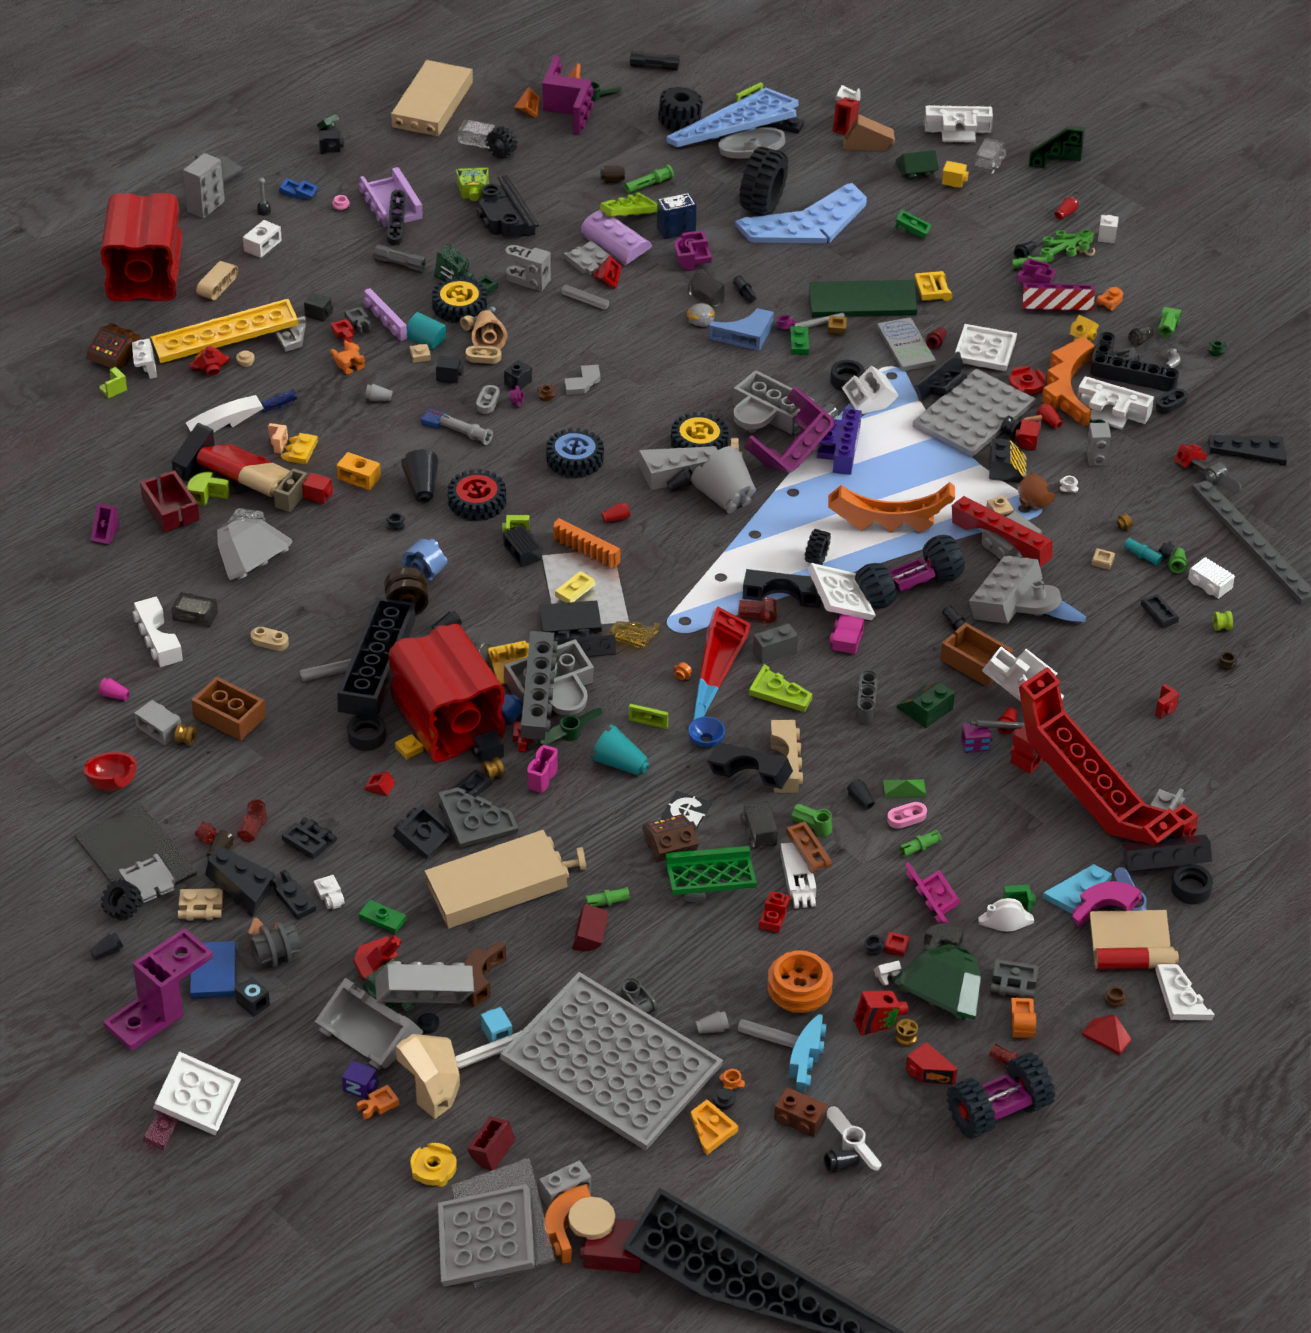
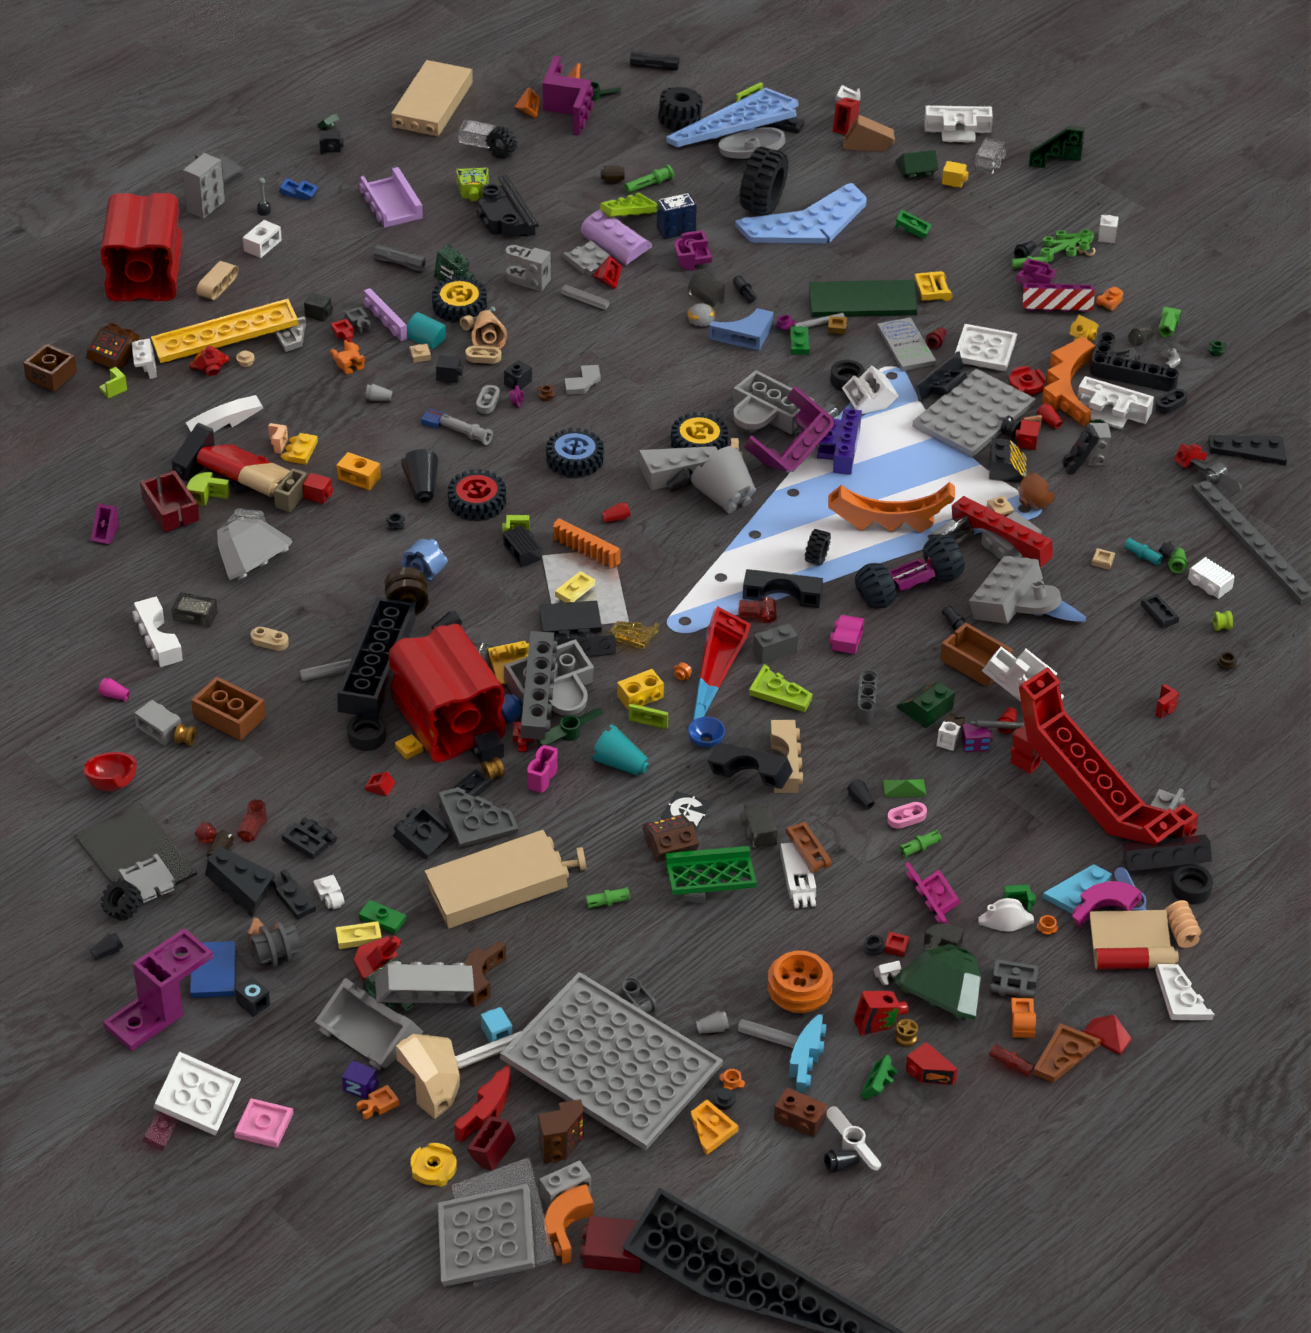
tan plate [178,888,223,921] -> none
clear blue pin [260,389,297,413] -> none
bright pink plate [332,195,350,210] -> none
black beam [387,190,406,245] -> none
black plate [417,1013,440,1034] -> none
dark green plate [478,275,498,294] -> none
tan tile [569,1197,615,1240] -> none
dark red brick [572,904,609,951] -> none
red slope [759,892,790,933] -> none
bright green piece [791,804,832,837] -> none
white plate [807,563,876,620] -> none
black plate [946,1052,1055,1139] -> none
red cone [1054,197,1079,220] -> none
white plate [1059,476,1078,493] -> none
reddish brown plate [1104,986,1127,1007] -> none
pearl gold plate [1116,513,1133,531] -> none
none -> reddish brown brick [23,343,77,392]
none -> bright pink tile [234,1098,293,1148]
none -> light yellow plate [336,921,382,949]
none -> red slope [454,1065,511,1143]
none -> reddish brown piece [538,1099,584,1163]
none -> yellow brick [617,669,664,711]
none -> green plate [860,1054,897,1100]
none -> clear smoke brick [928,516,975,544]
none -> white leg [936,713,965,751]
none -> dark orange wing [1033,1023,1101,1083]
none -> orange plate [1037,915,1058,935]
none -> black hinge [1062,424,1099,475]
none -> light nougat piece [1165,900,1201,948]

